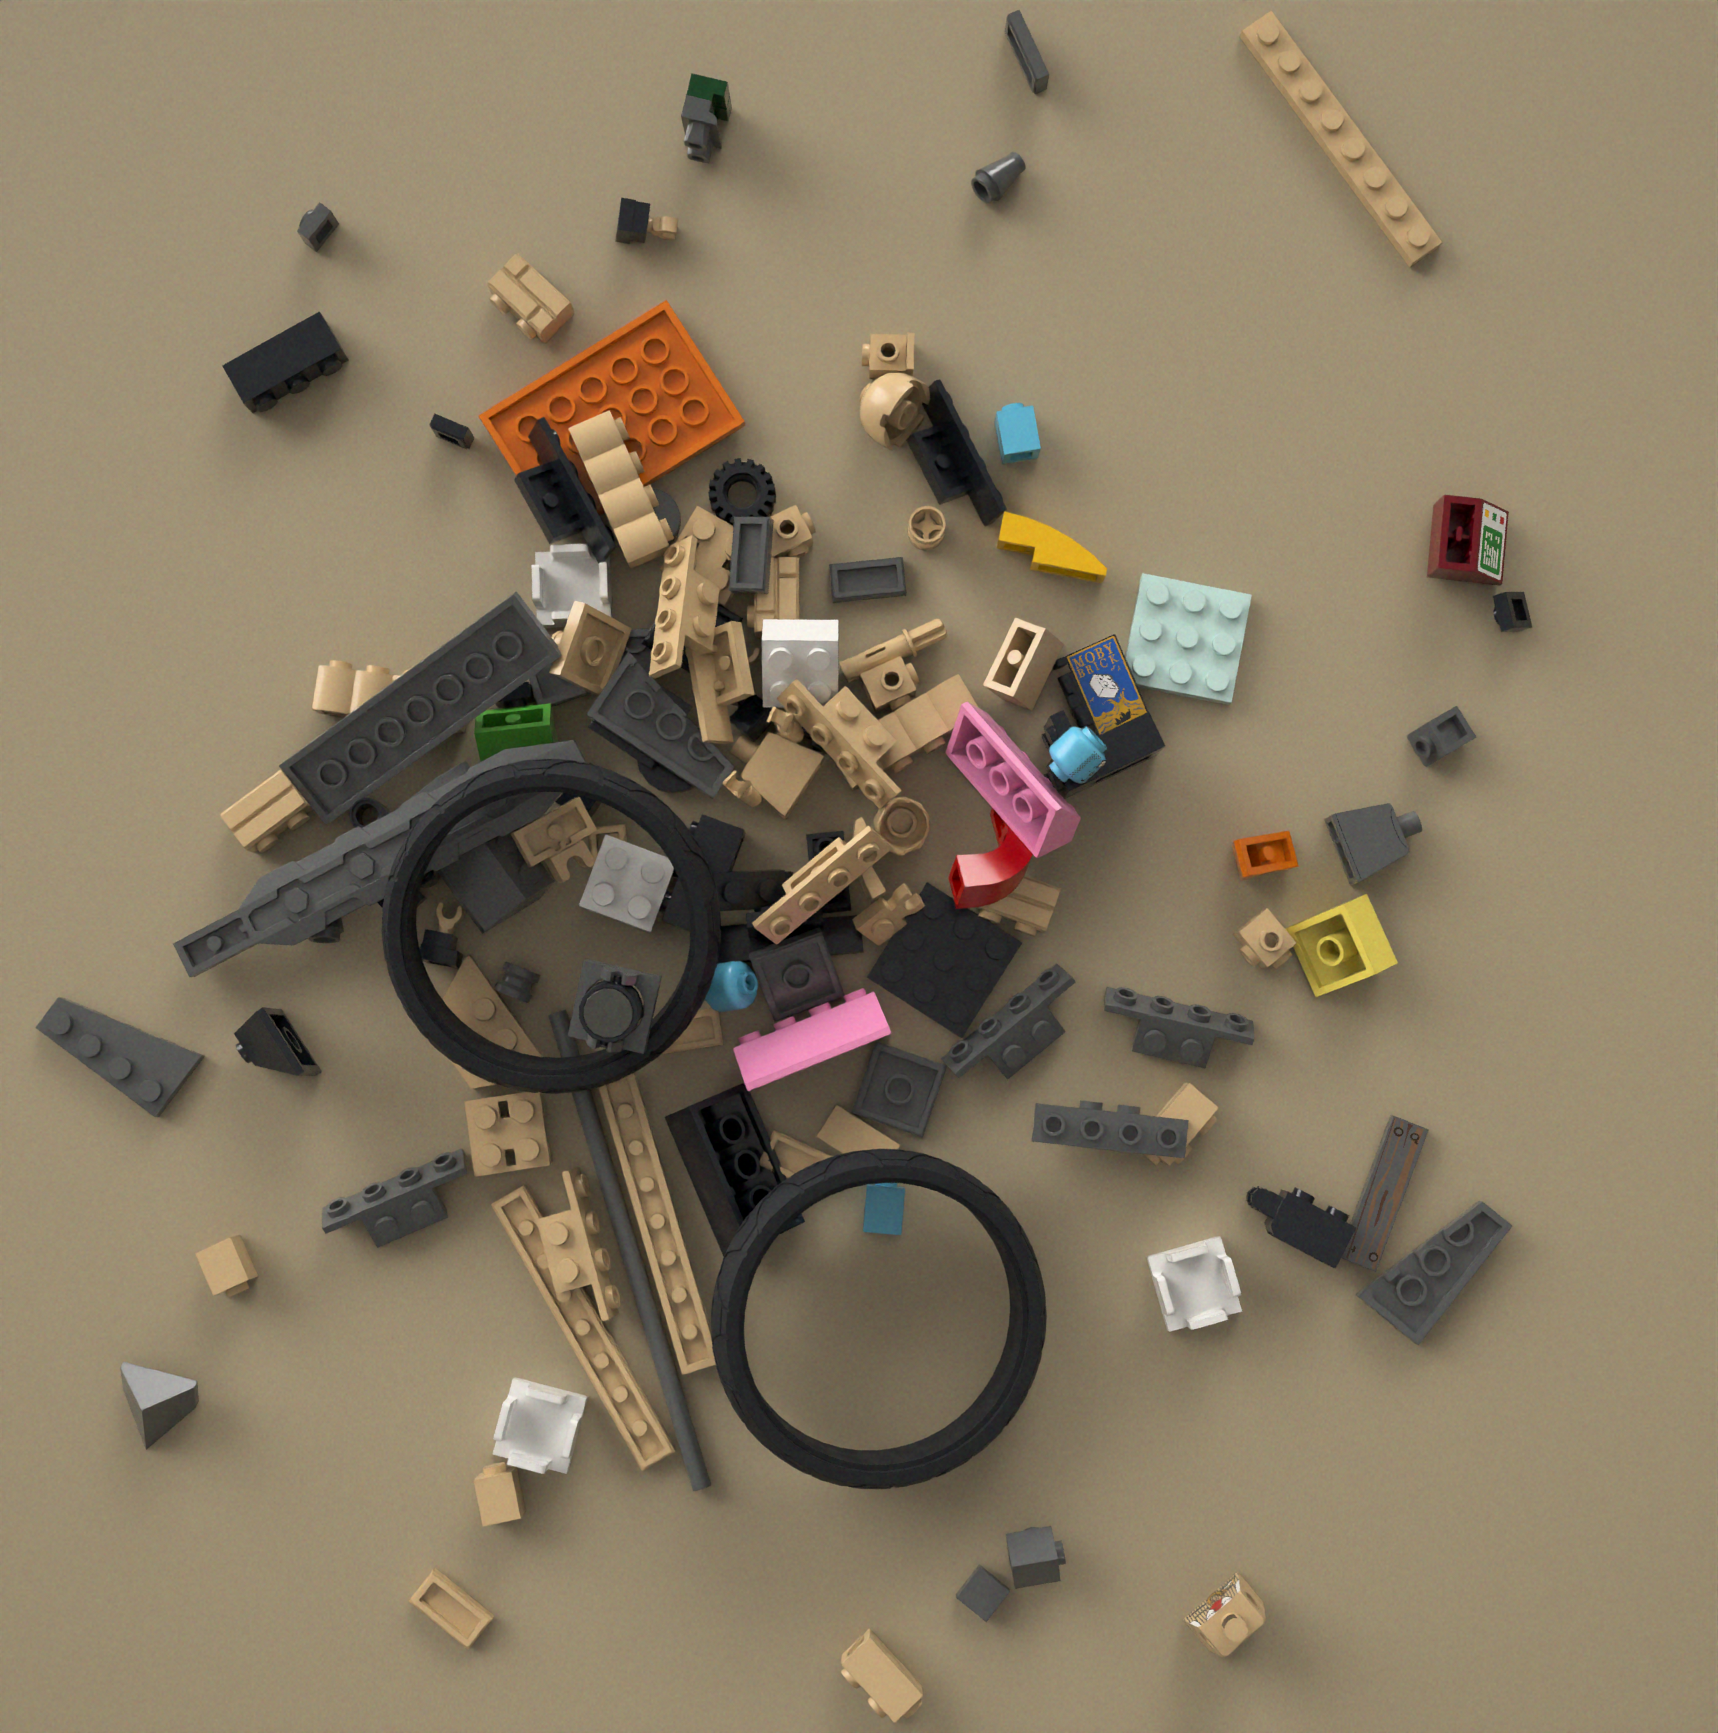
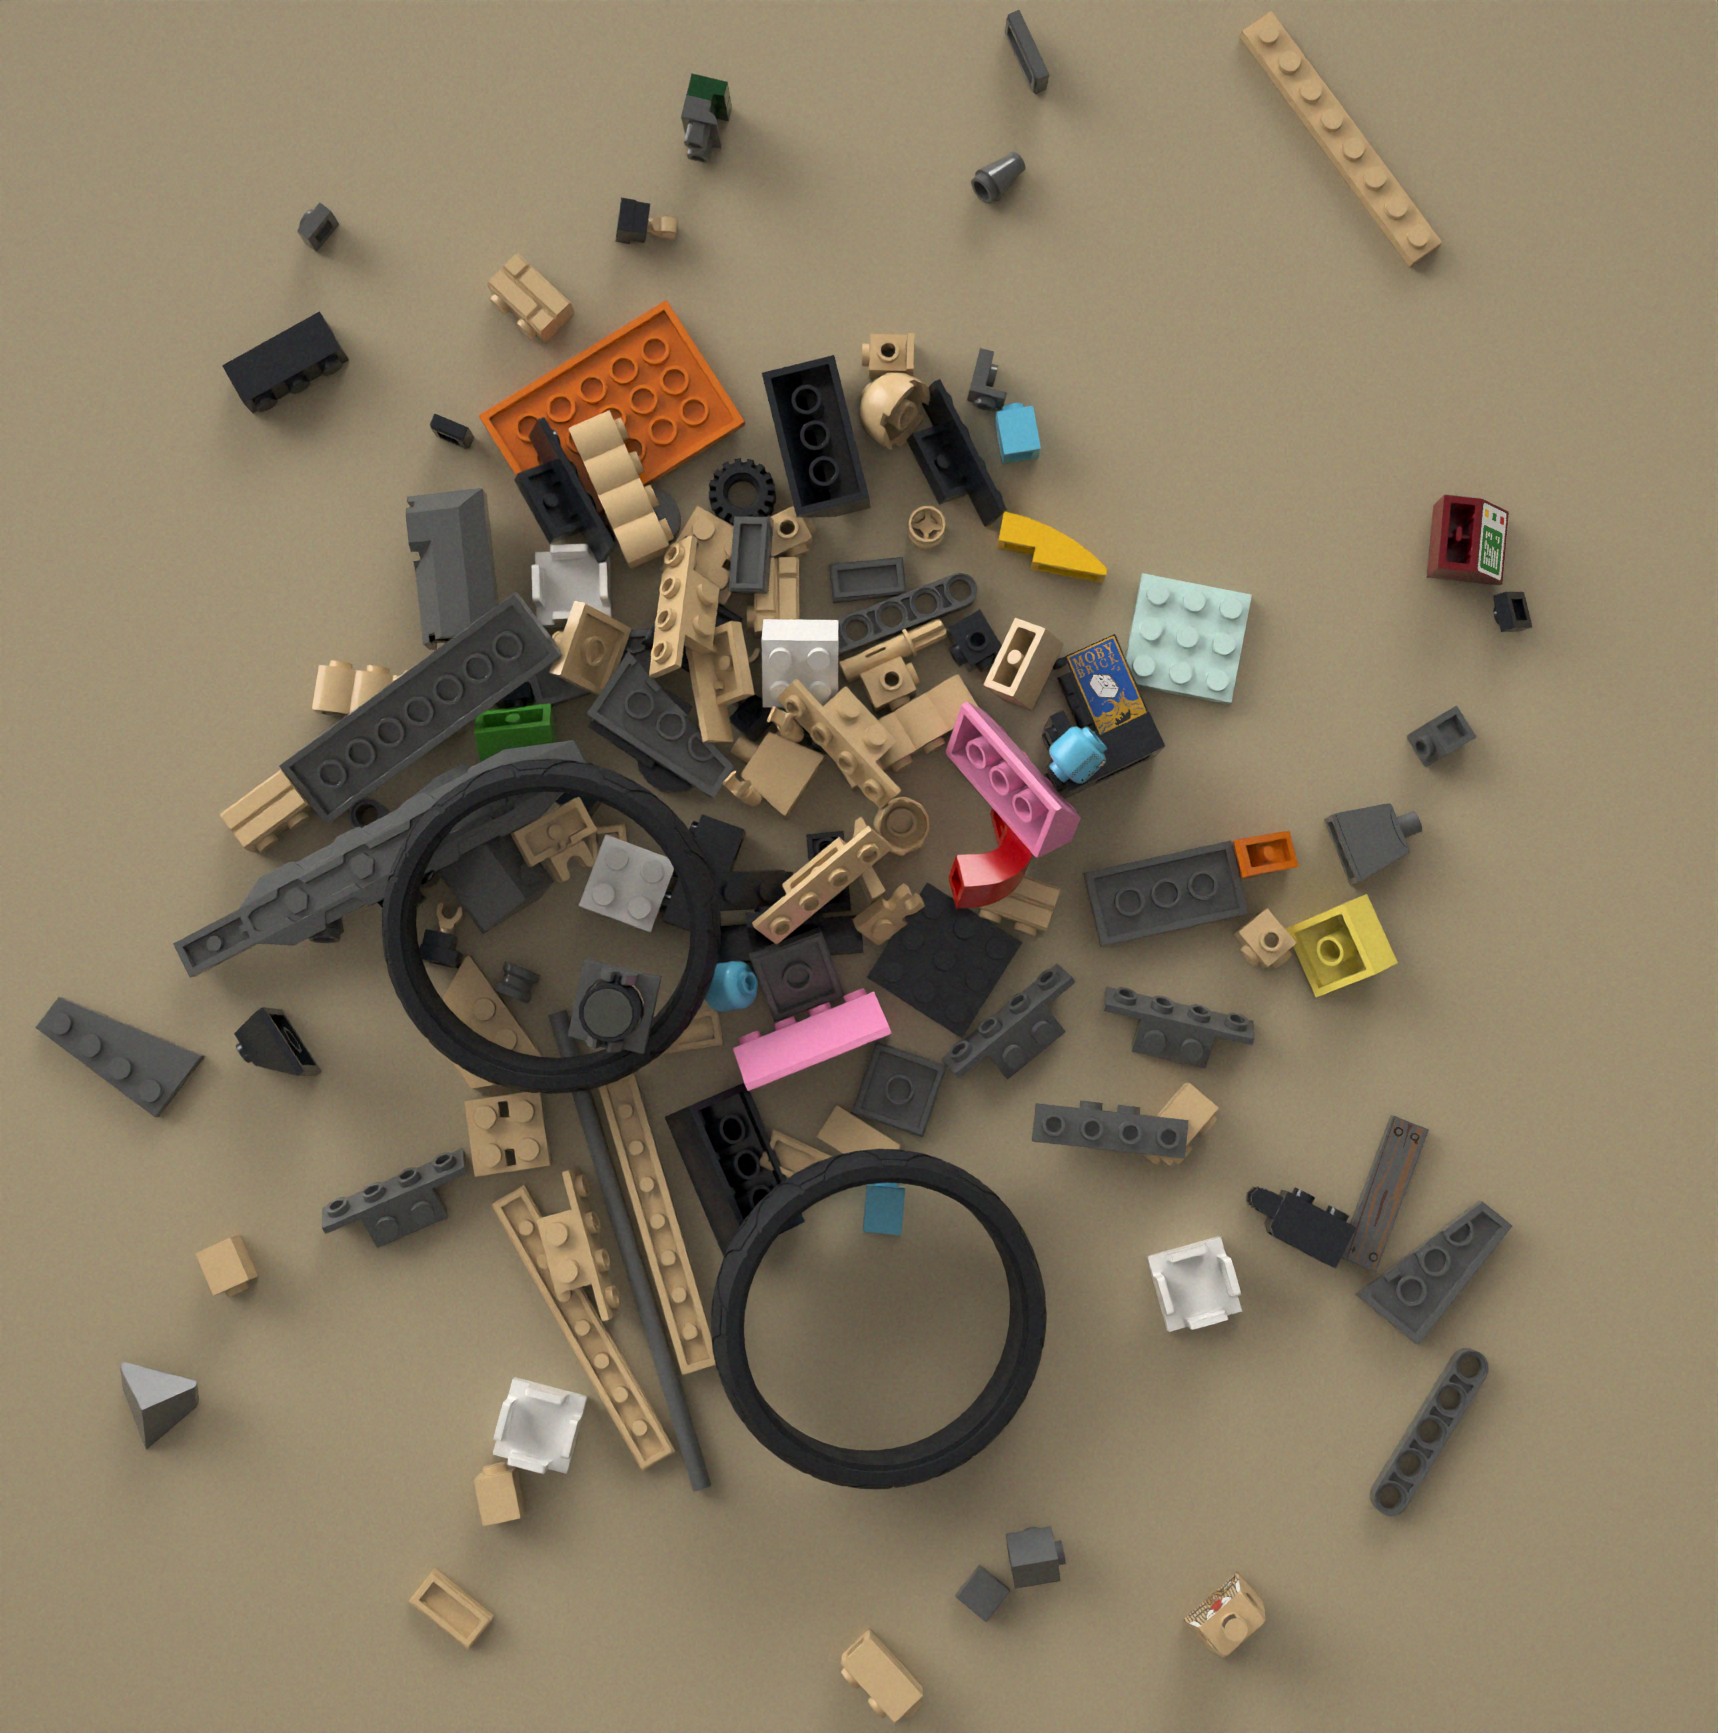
none -> dark grey brick [405,488,499,650]
none -> black slope [762,355,871,517]
none -> dark grey beam [835,573,978,657]
none -> black brick [947,609,1002,672]
none -> dark grey bracket [967,348,1007,411]
none -> dark grey plate [1083,840,1249,947]
none -> dark grey beam [1370,1348,1489,1516]

